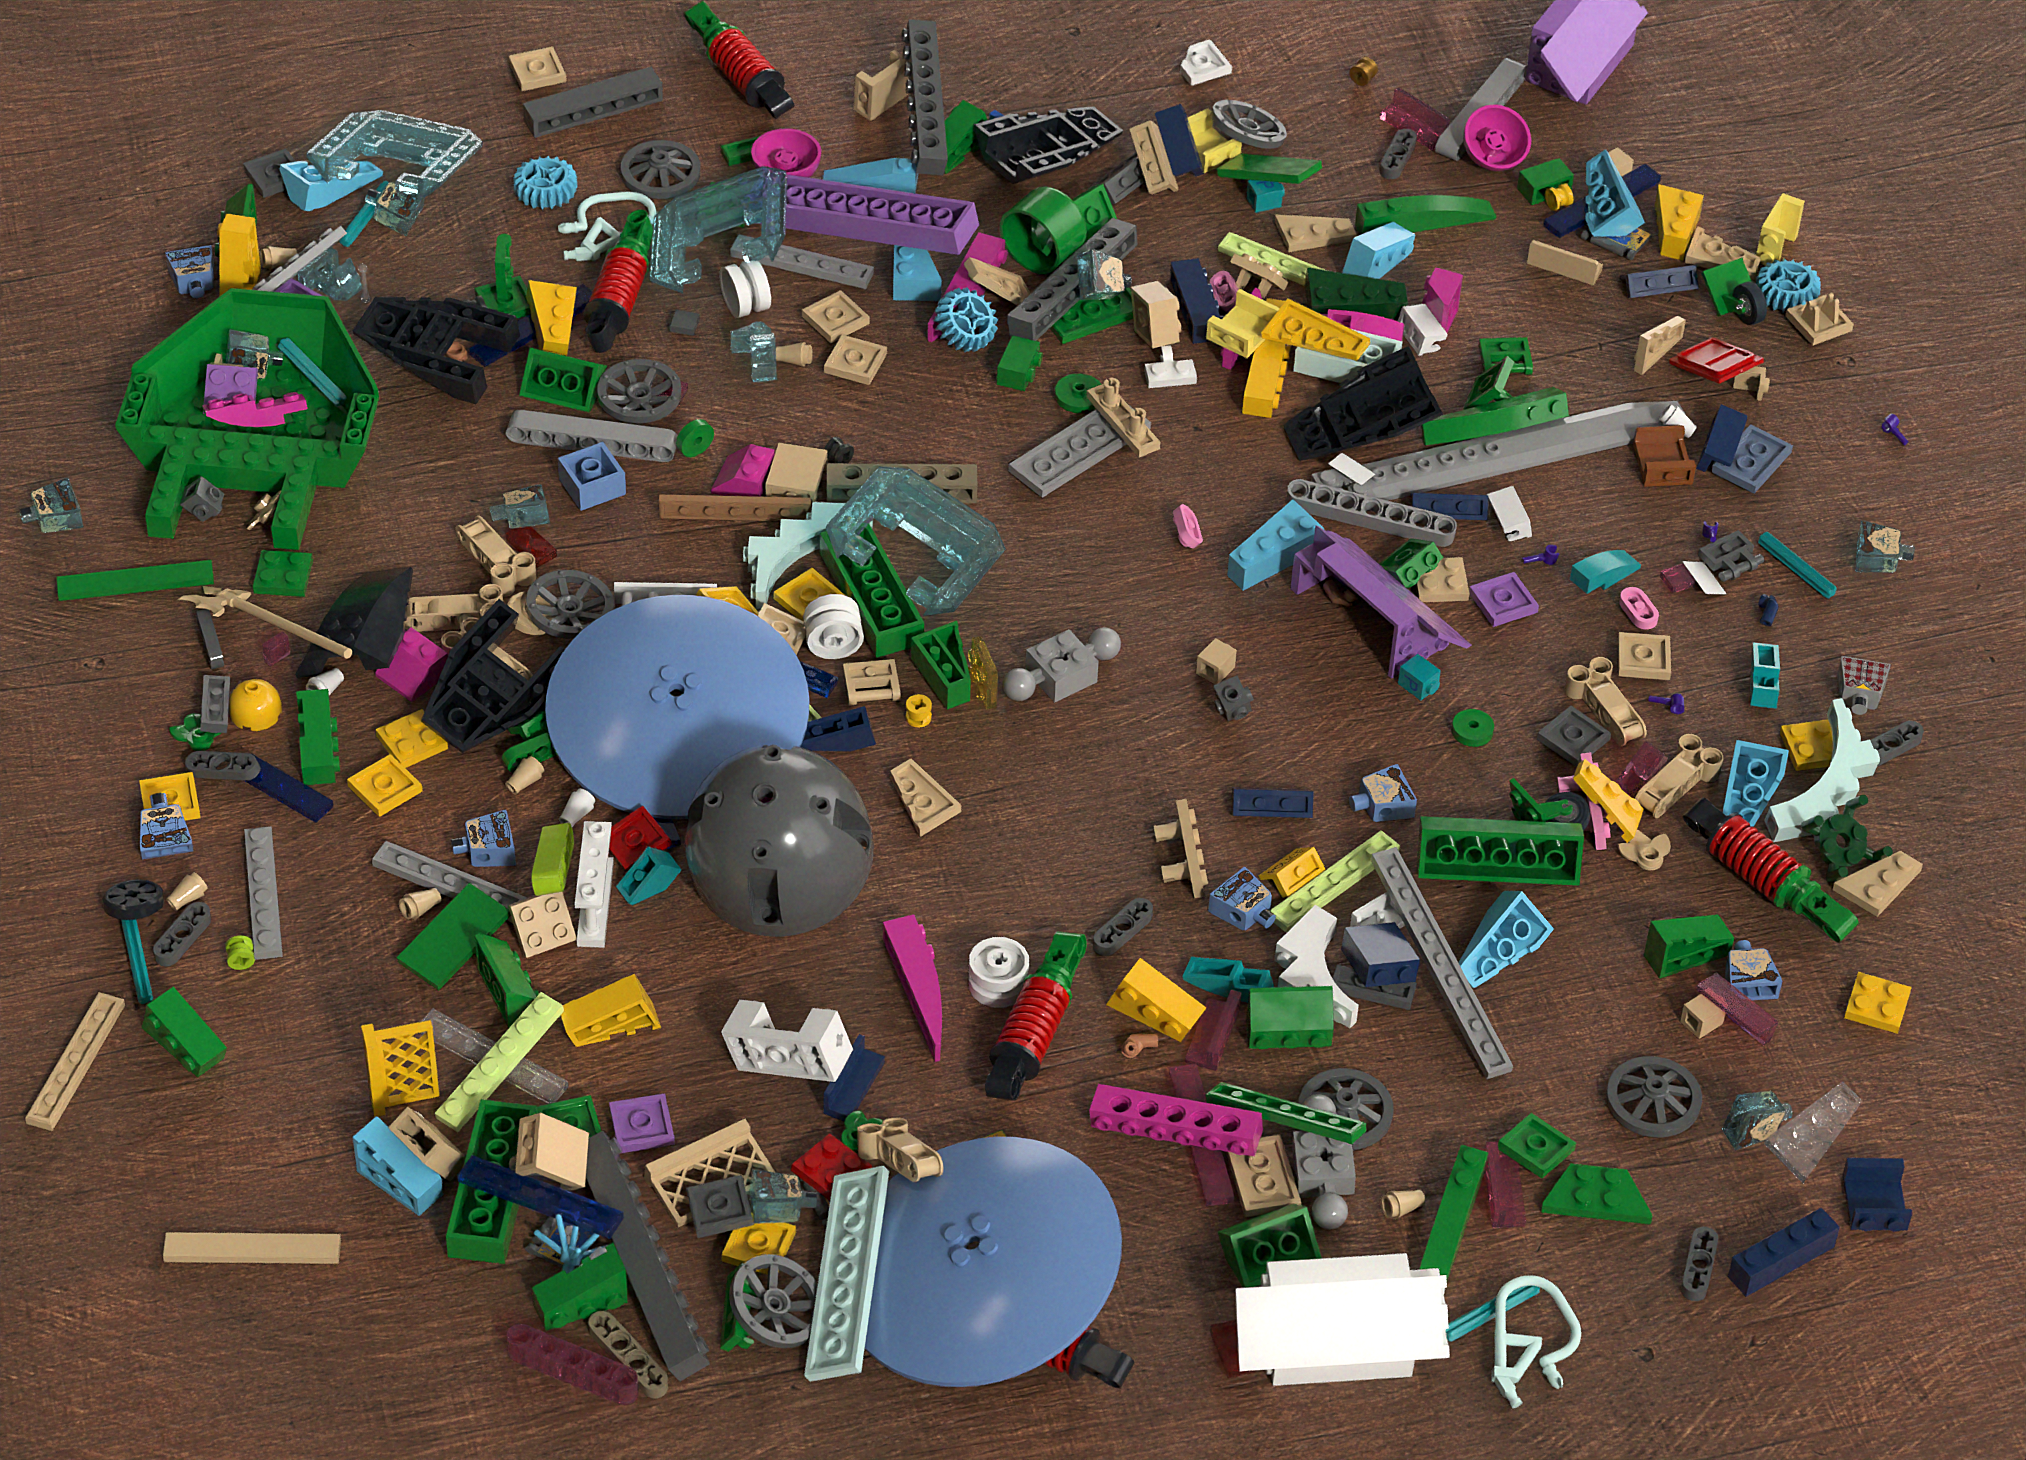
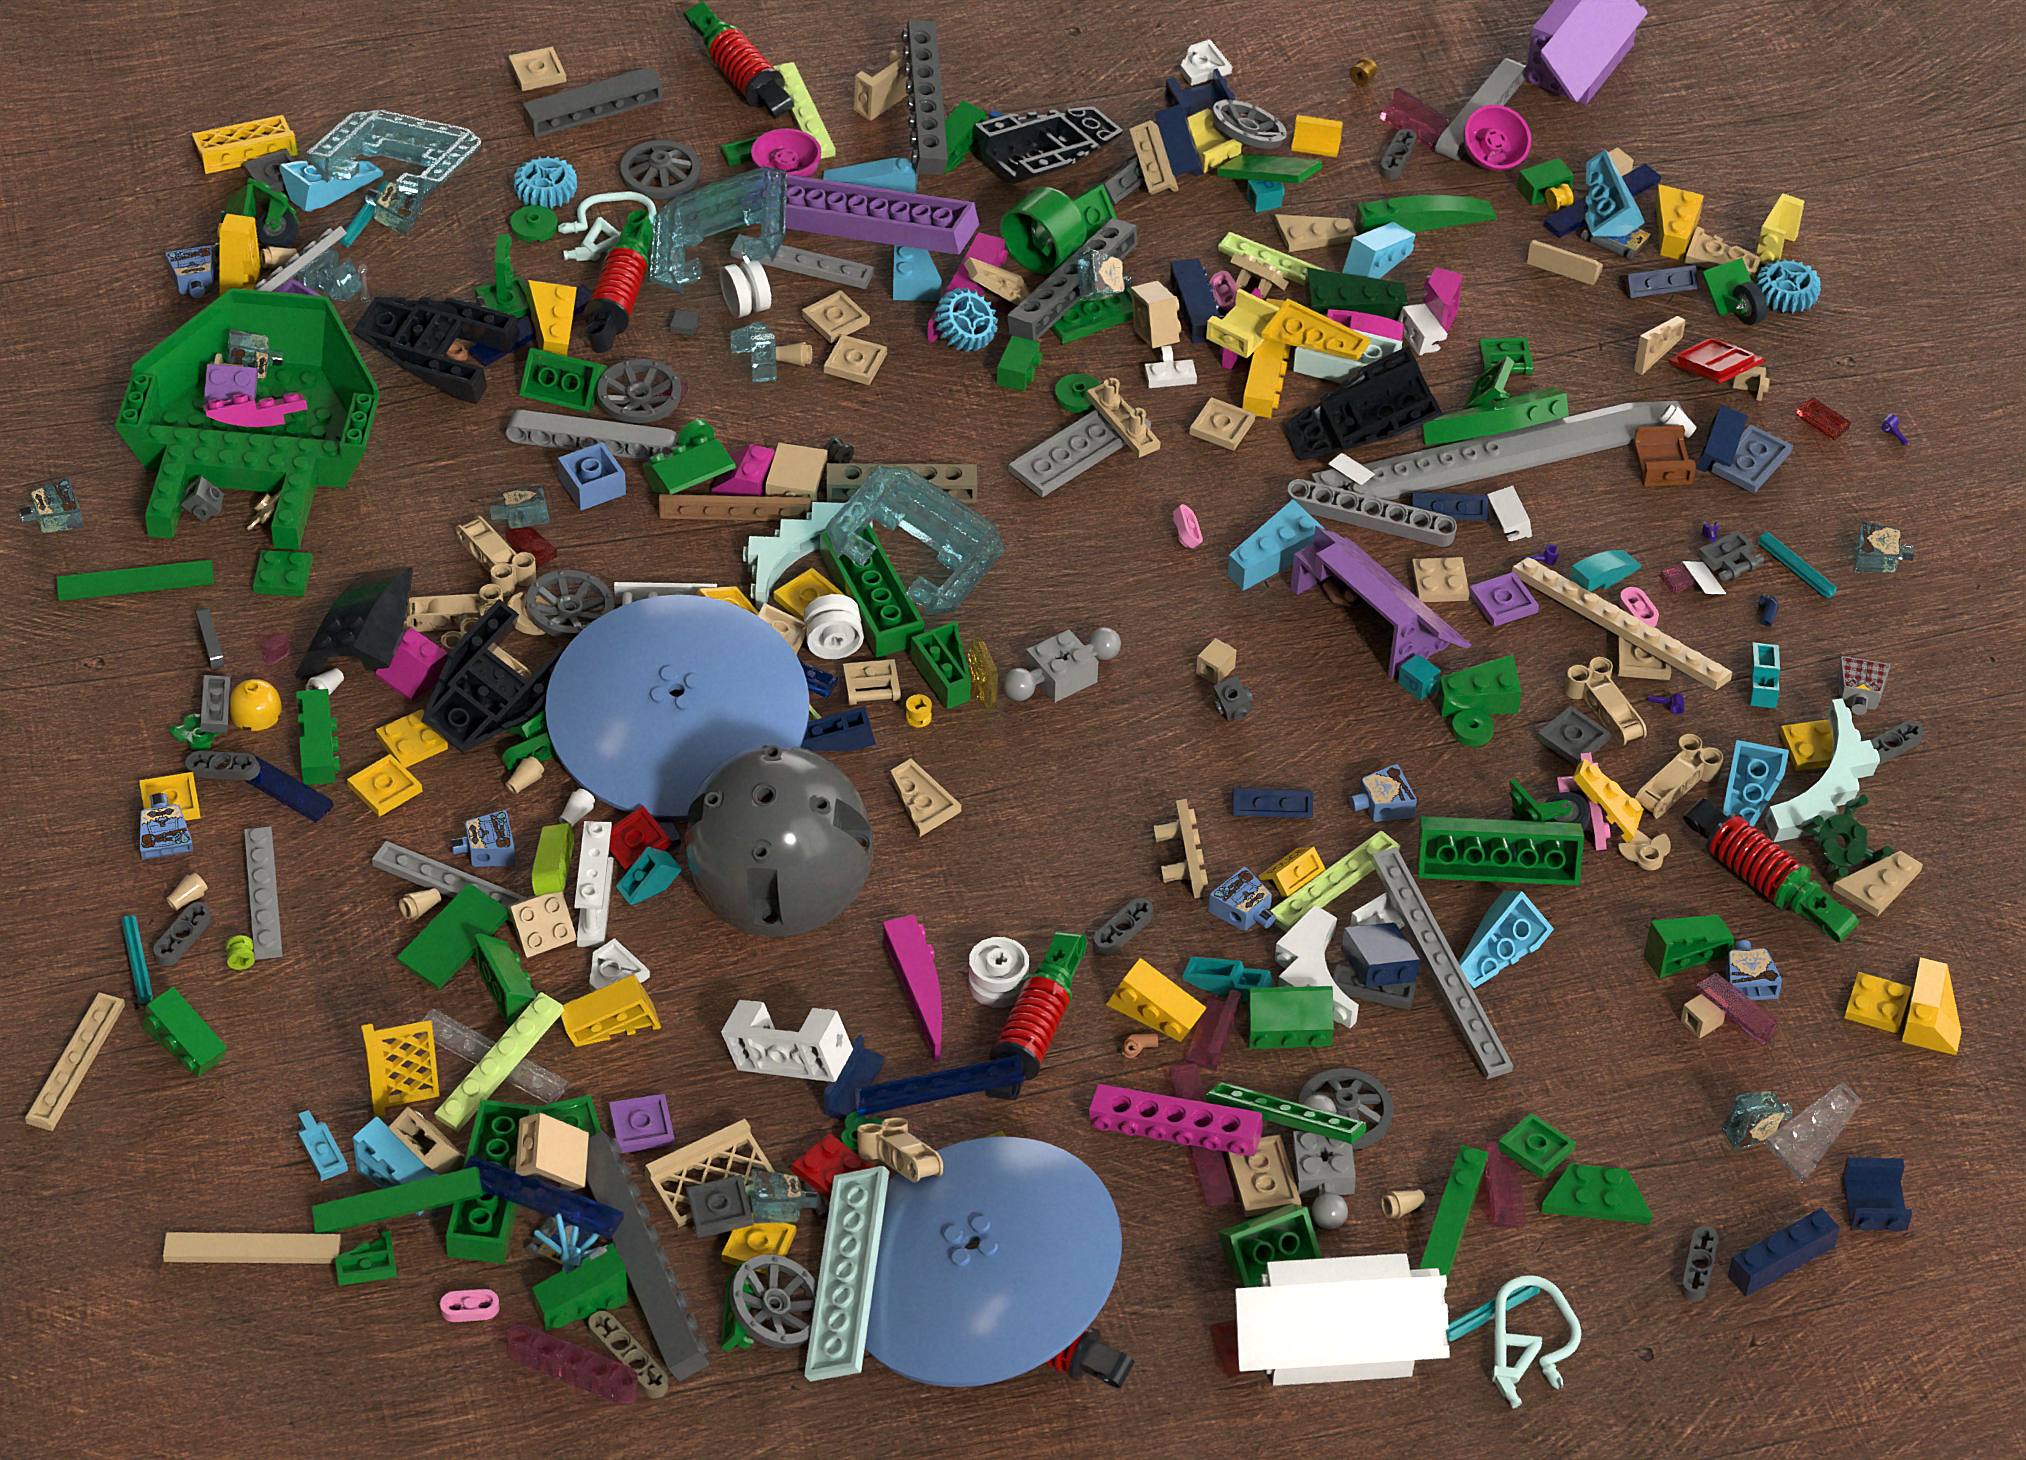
black wheel [102,879,164,920] -> none
tan piece [178,586,352,659] -> none
teal axle [278,338,347,407] -> none
green plate [1379,538,1444,588] -> none
dark grey wheel [1606,1056,1702,1137] -> none
clear pink slope [1615,741,1668,799] -> none
tan plate [1785,293,1854,346] -> none
none -> yellow fence [192,115,298,174]
none -> plate [247,178,300,248]
none -> medium azure hinge [298,1110,348,1181]
none -> green tile [312,1167,483,1234]
none -> green wing [335,1230,397,1286]
none -> bright pink plate [440,1289,499,1322]
none -> green plate [510,205,558,243]
none -> white plate [589,938,650,992]
none -> green slope [642,435,736,495]
none -> yellowish green plate [773,62,835,159]
none -> clear blue tile [854,1055,1024,1116]
none -> dark blue panel [1165,68,1236,118]
none -> tan plate [1190,397,1256,451]
none -> yellow panel [1291,115,1343,157]
none -> green wedge [1438,654,1522,717]
none -> tan plate [1512,557,1732,690]
none -> clear red plate [1796,397,1851,440]
none -> yellow wedge [1902,957,1961,1055]

